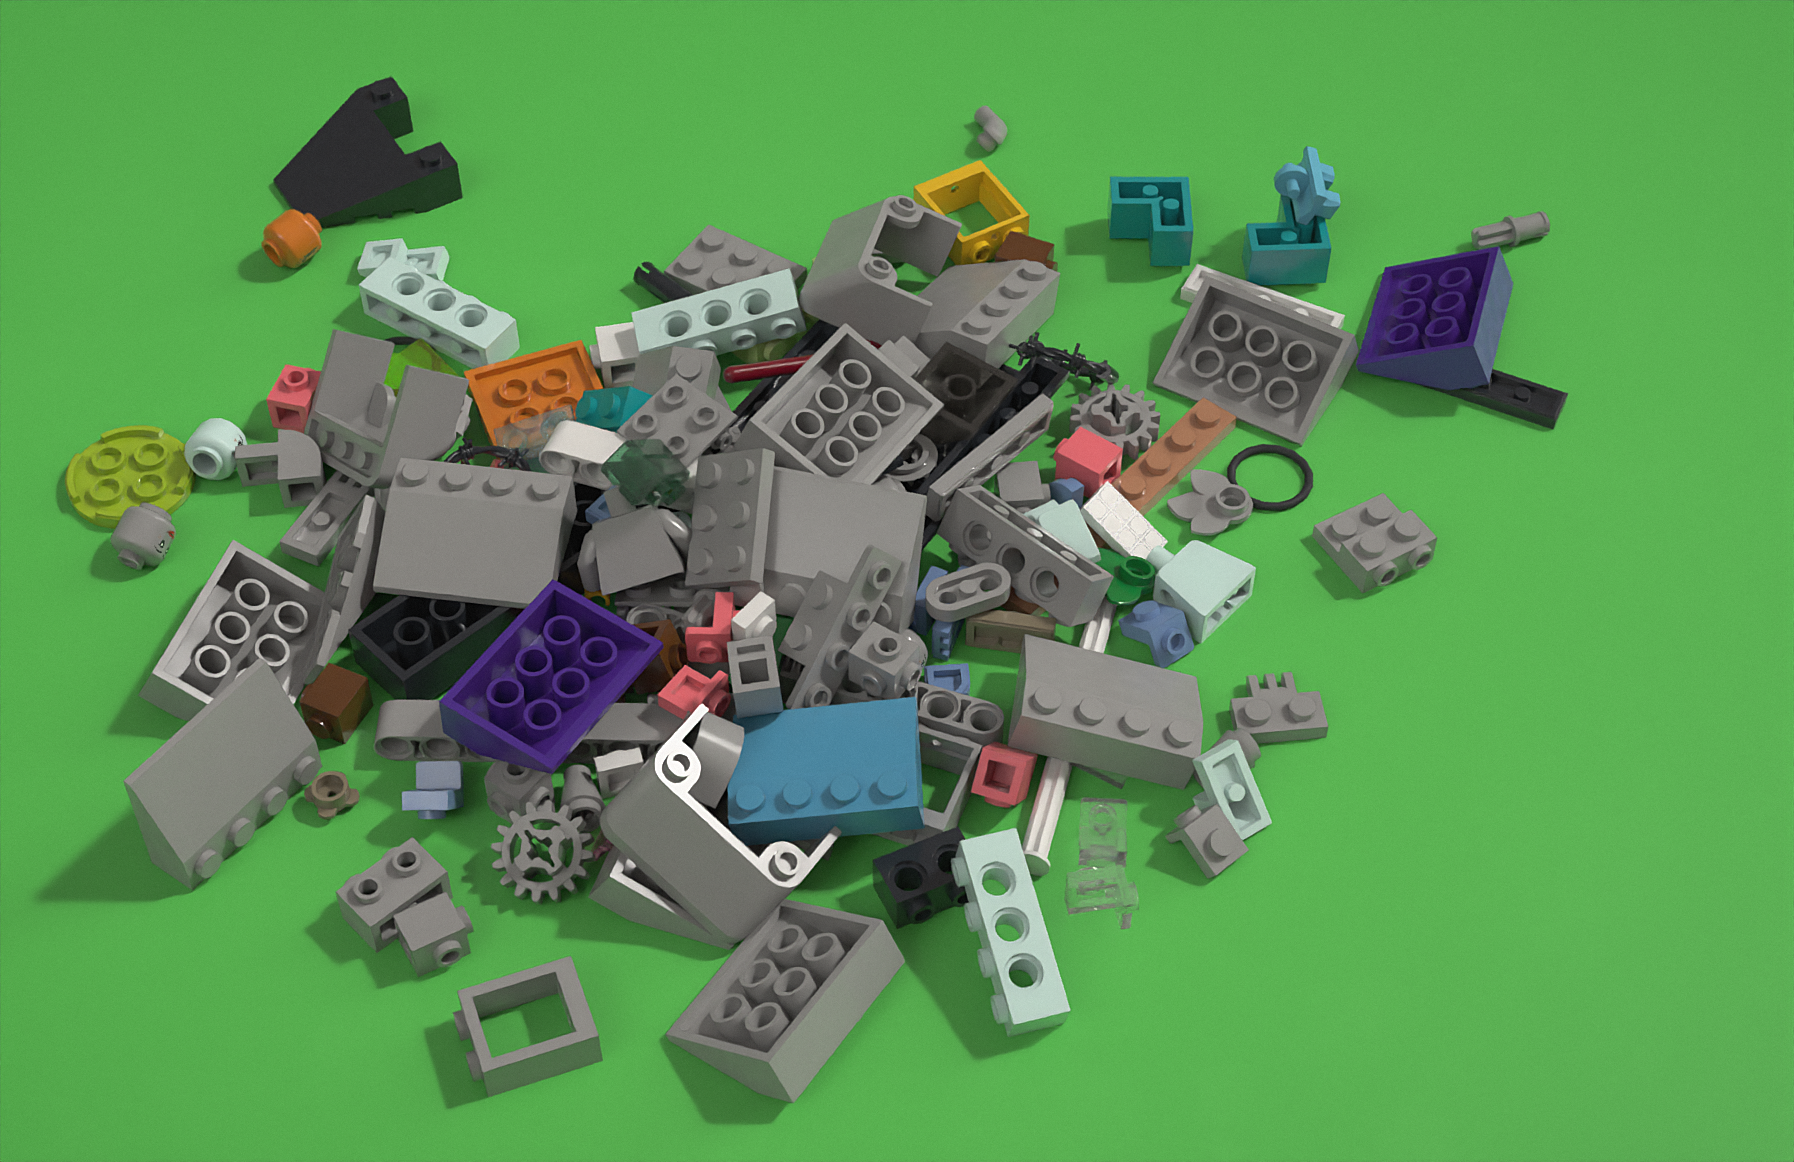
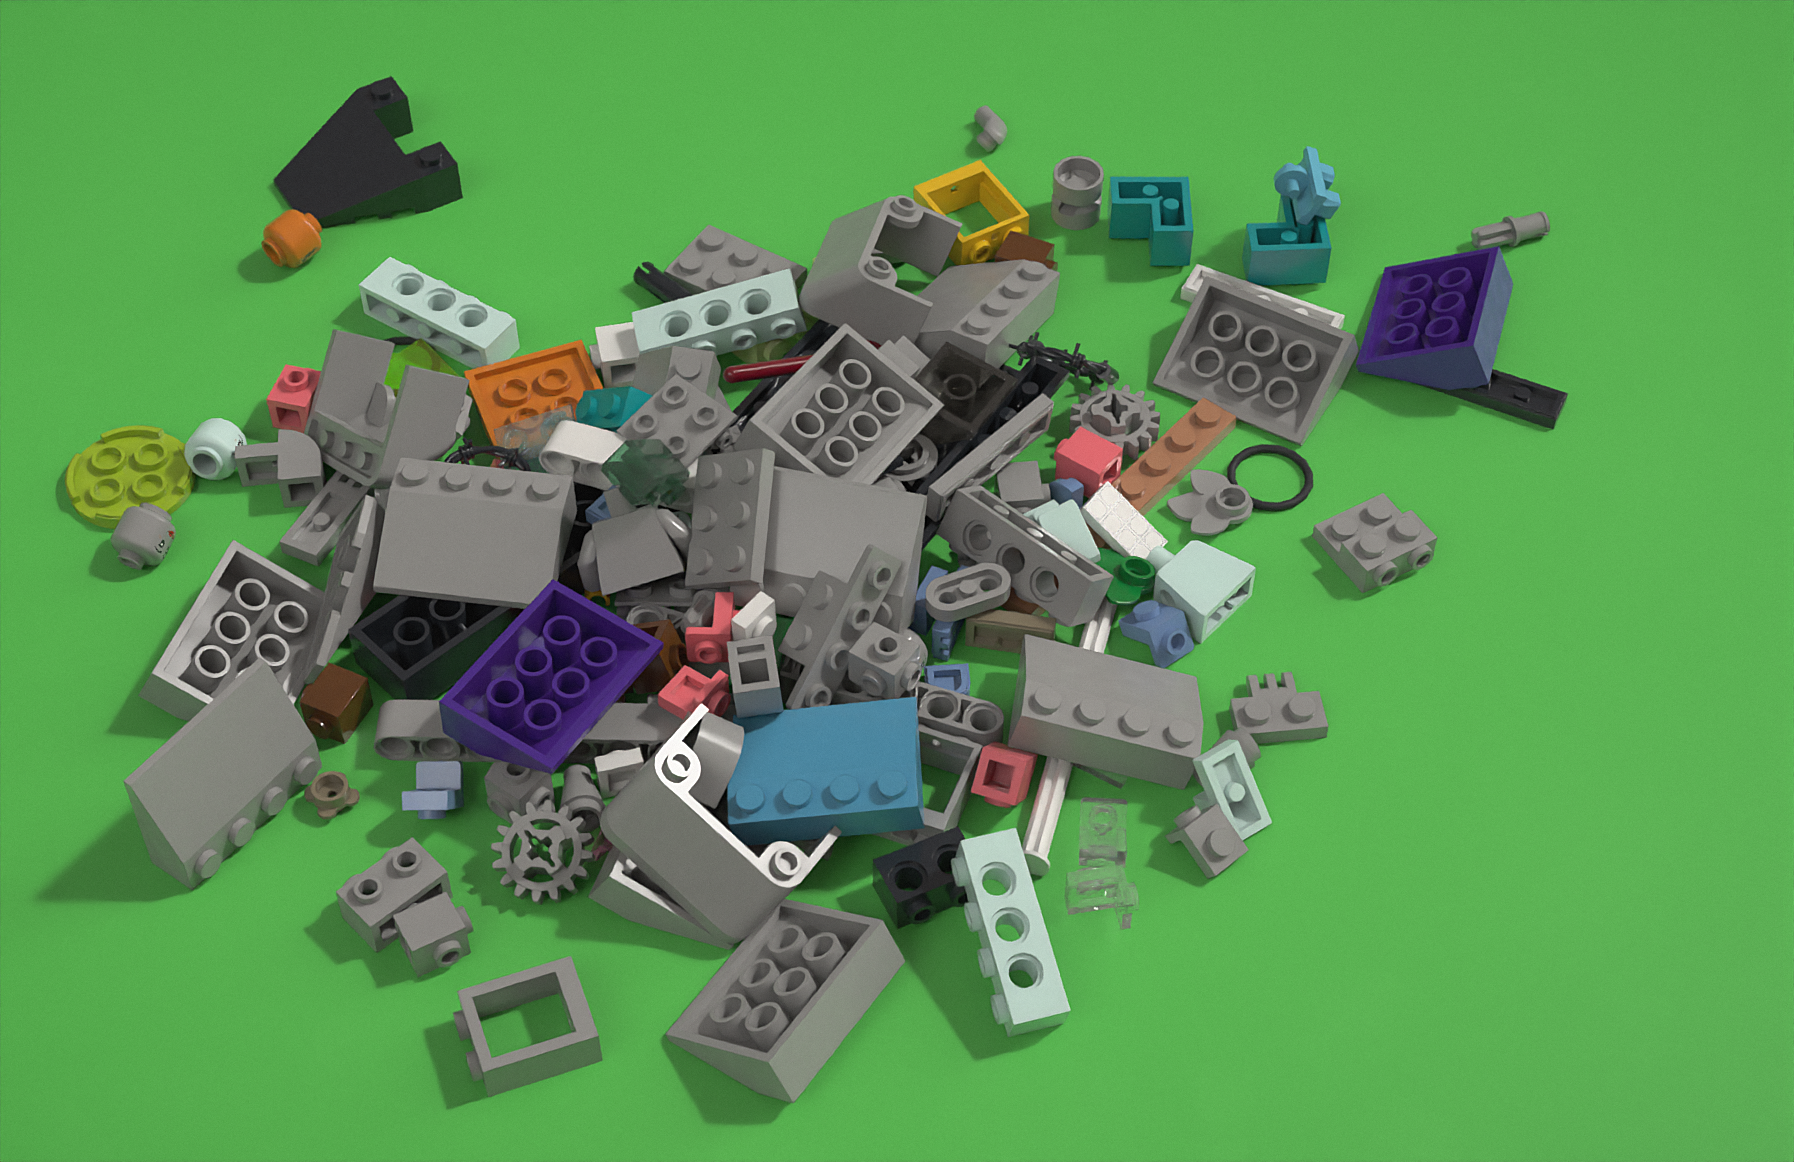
light aqua slope [357,238,450,281] -> none
none -> light grey wheel [1051,156,1104,230]

